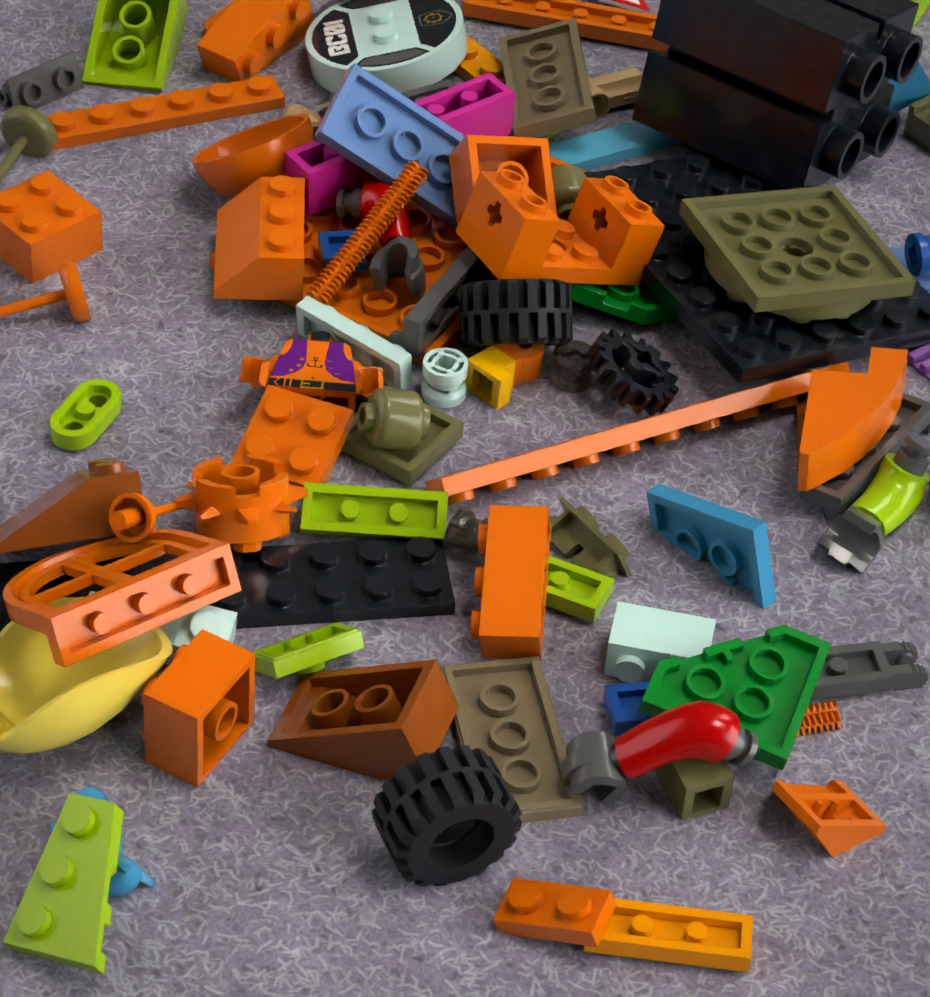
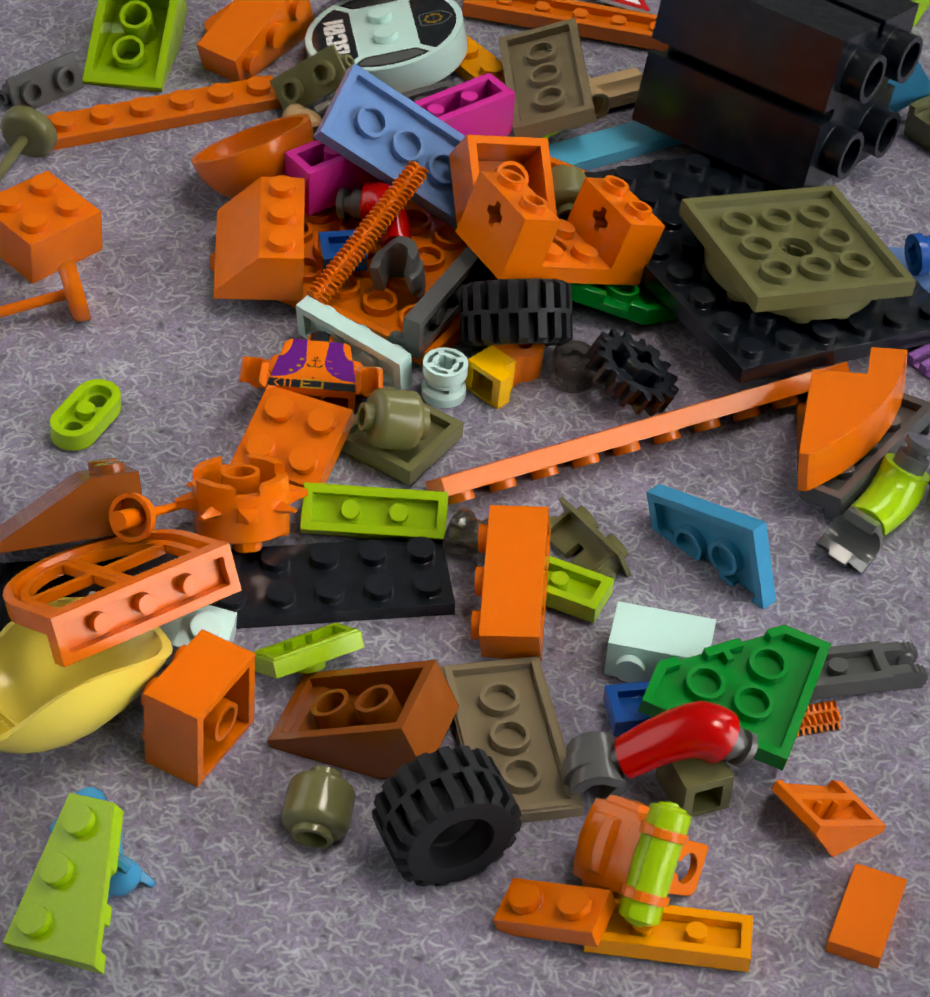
none -> olive hinge [270,44,355,110]
none -> olive head [281,765,356,849]
none -> orange piece [573,795,708,927]
none -> orange tile [825,863,907,969]

